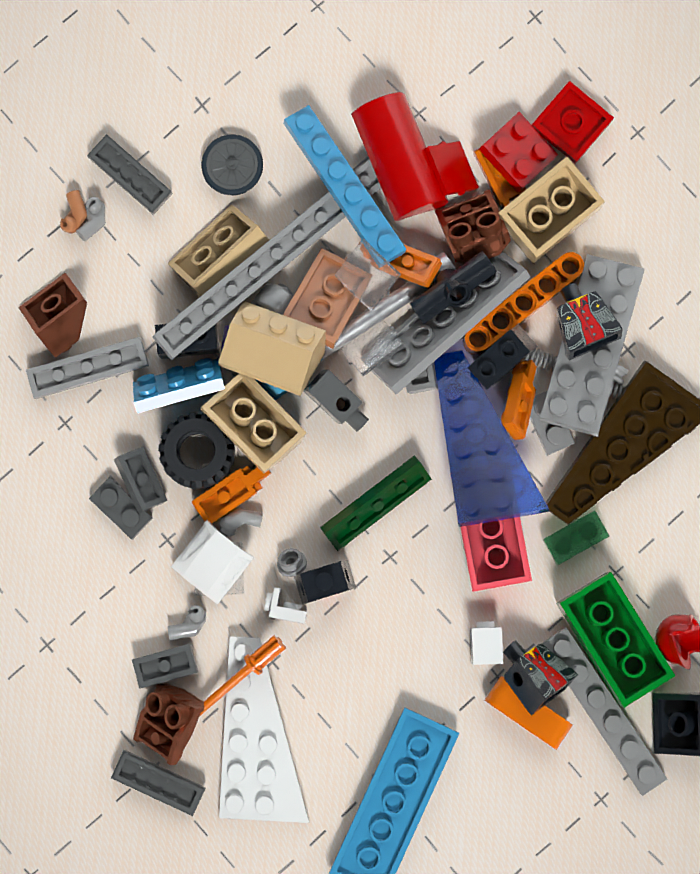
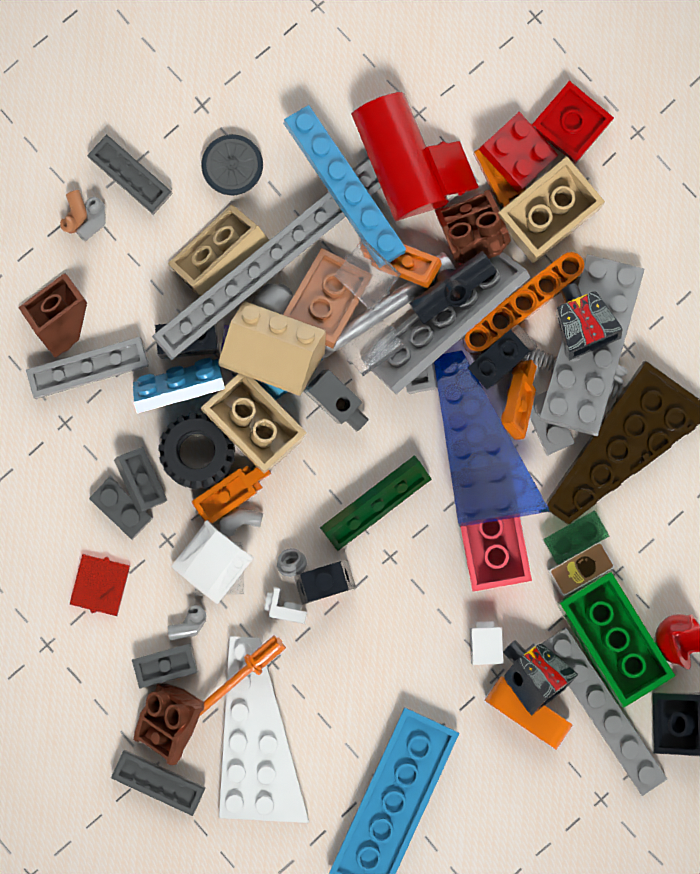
none -> clear red piece [69,554,130,616]
none -> medium nougat tile [548,541,615,597]

